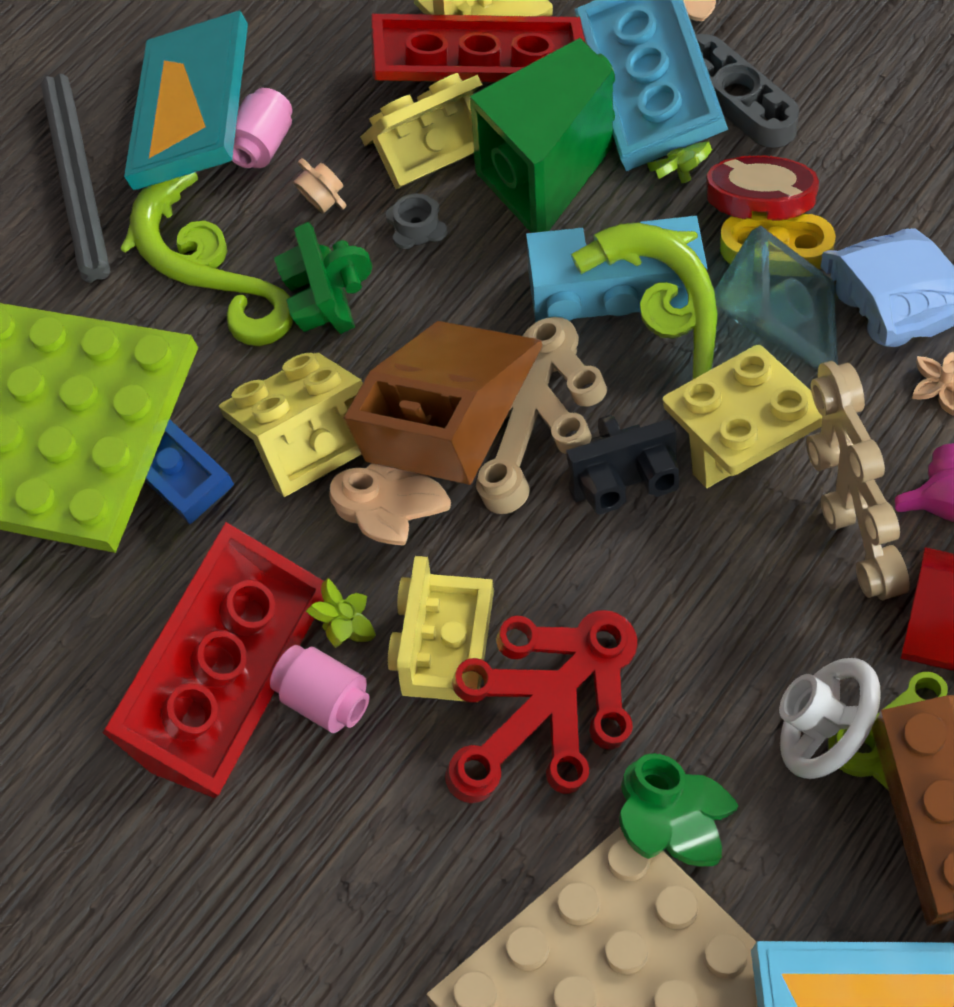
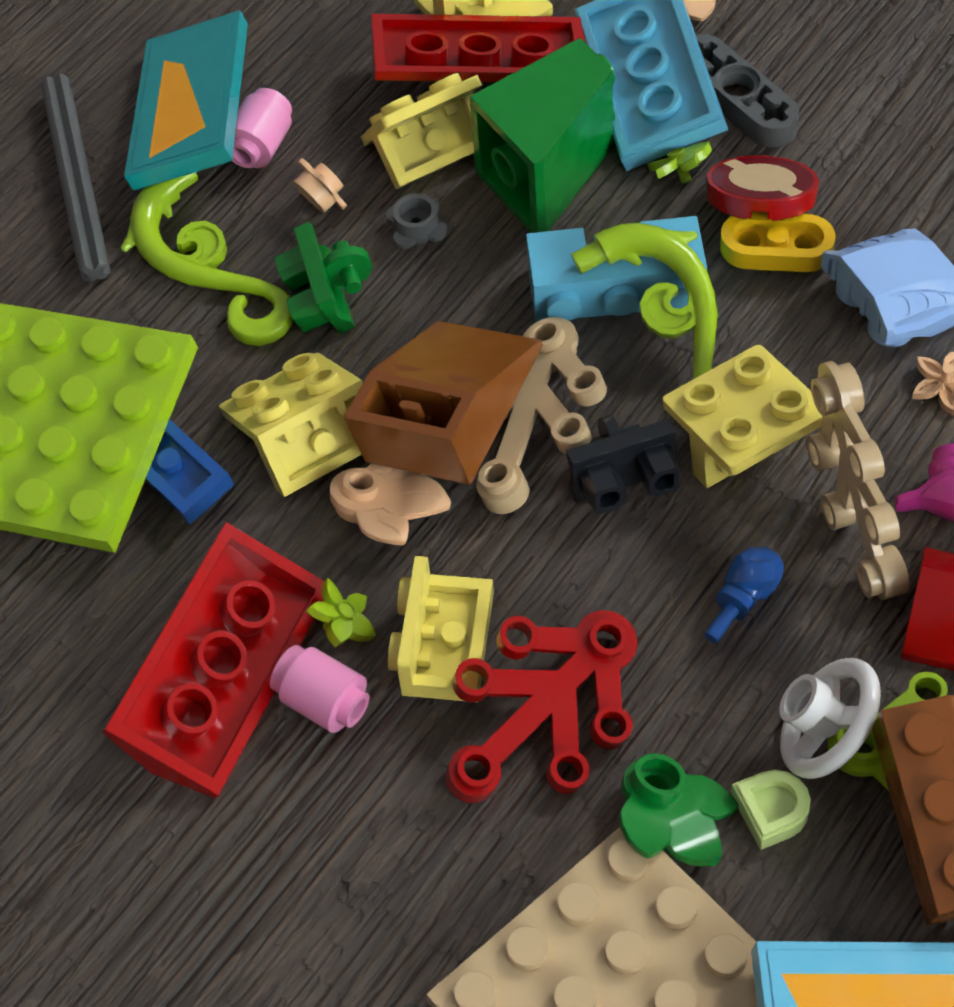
clear light blue slope [714,226,838,370] -> none
none -> blue piece [704,547,784,644]
none -> yellowish green tile [731,770,811,850]

